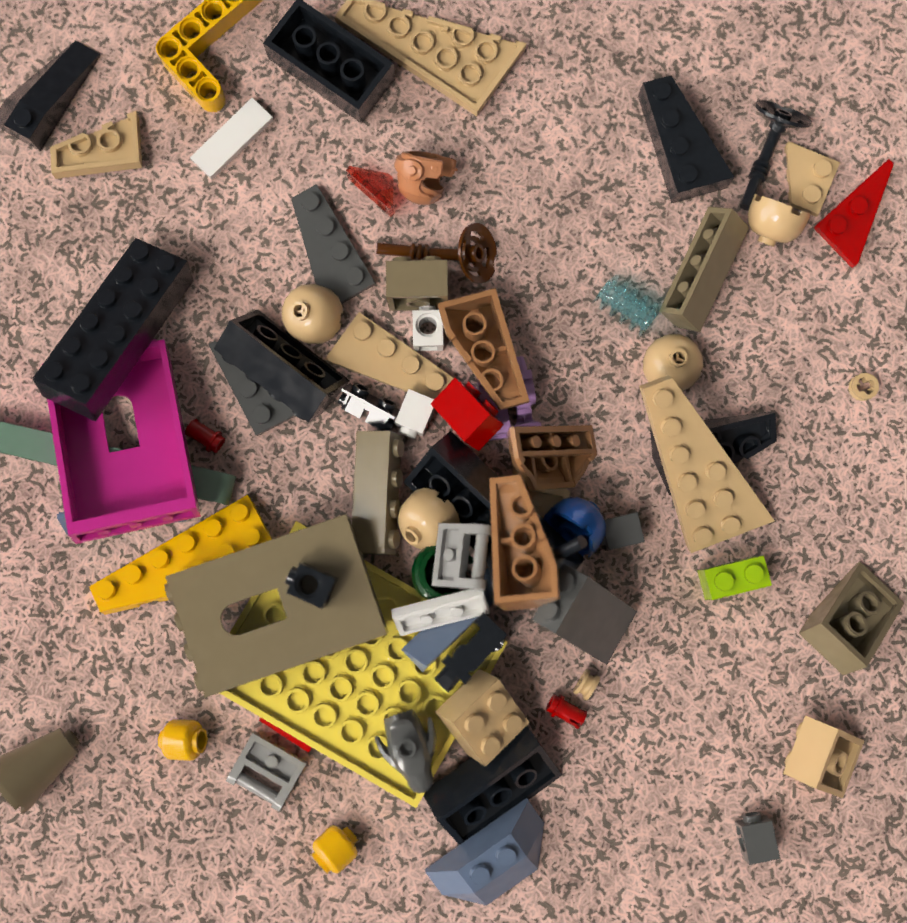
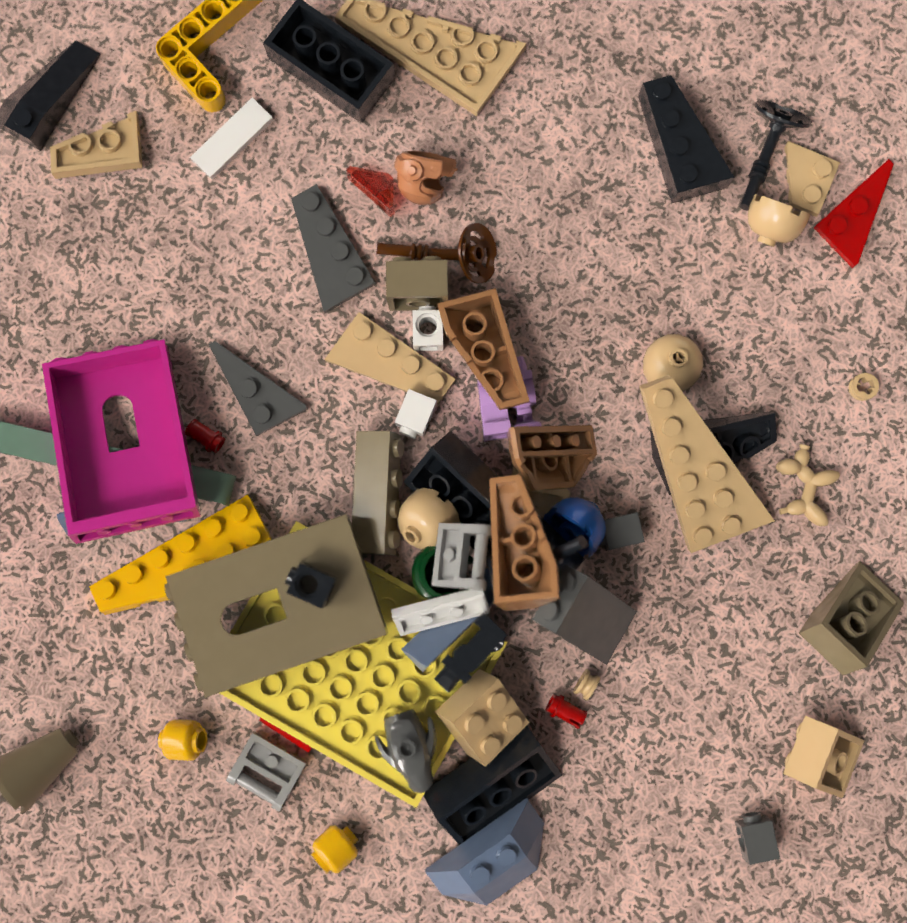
black brick [32,238,193,422] -> none
black slope [214,310,350,423] -> none
tan cylinder [282,284,343,344] -> none
black hinge [337,383,399,431] -> none
red brick [431,378,504,451] -> none
clear light blue piece [593,274,658,338] -> none
dark tan brick [659,207,749,332] -> none
lime brick [697,555,772,600] -> none
none -> tan piece [776,444,840,527]

